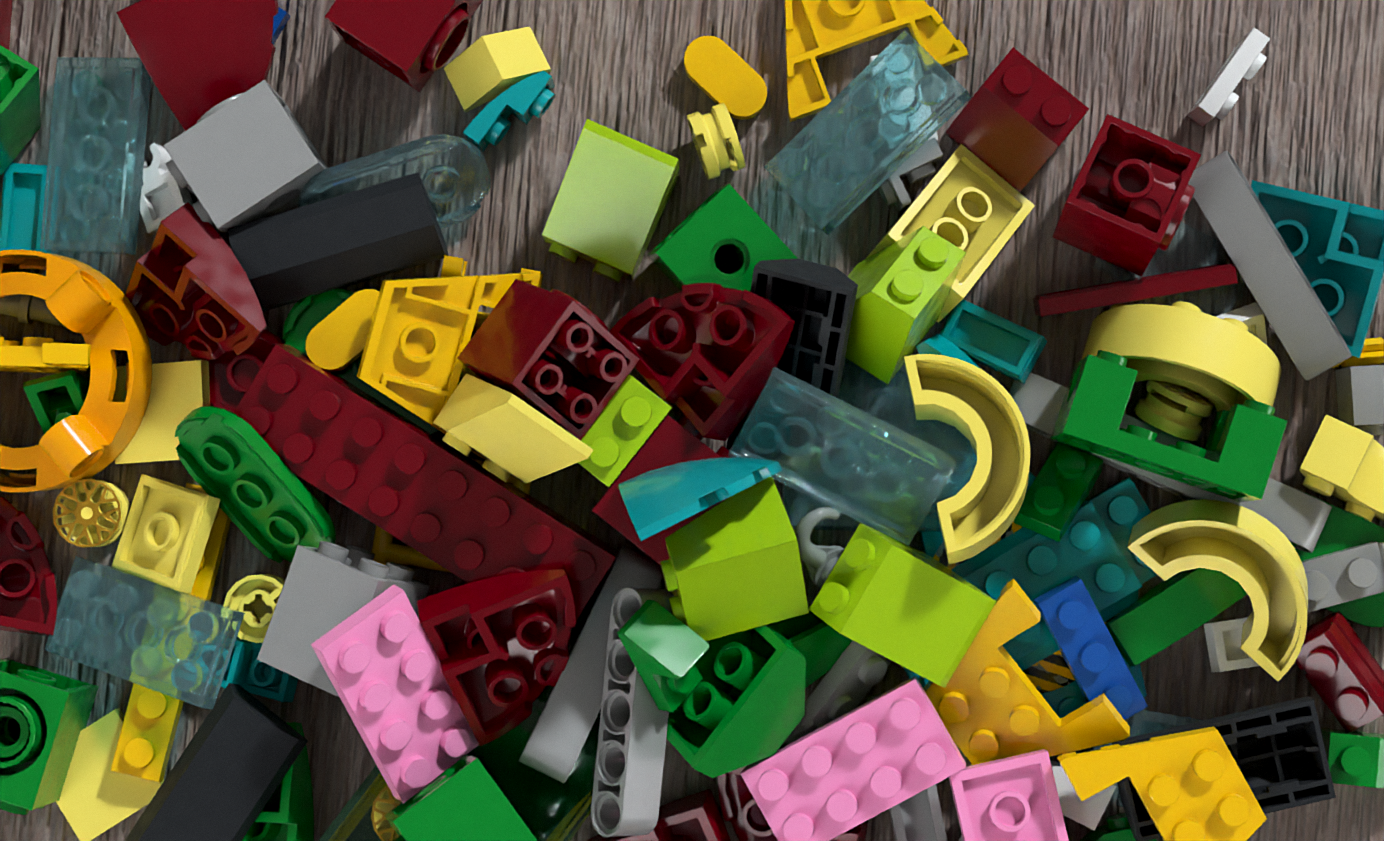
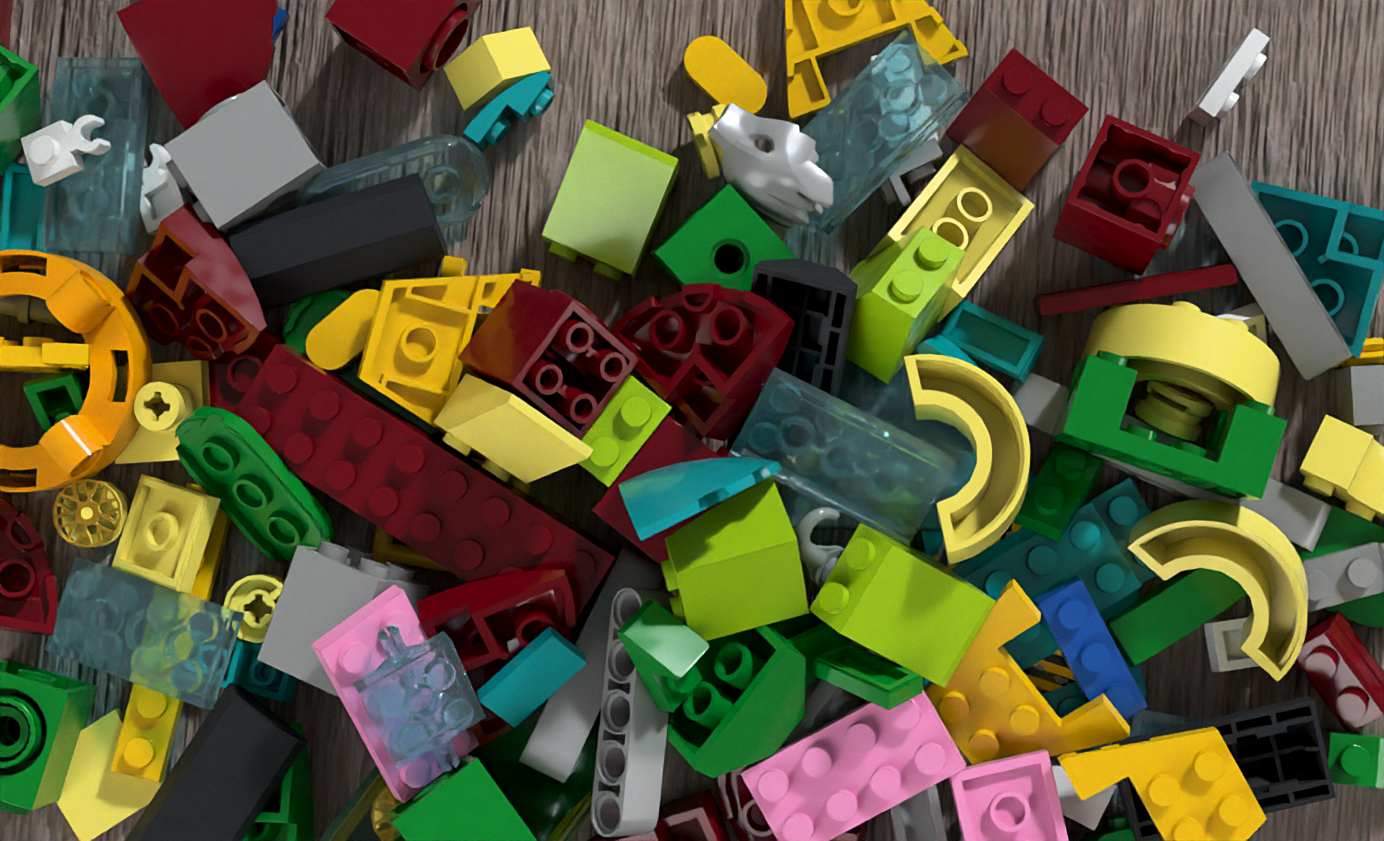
none -> white plate [21,115,111,187]
none -> light yellow wheel [134,382,197,432]
none -> clear light blue plate [352,625,486,771]
none -> teal tile [477,626,587,728]
none -> light grey piece [707,102,834,243]
none -> green tile [812,642,923,710]

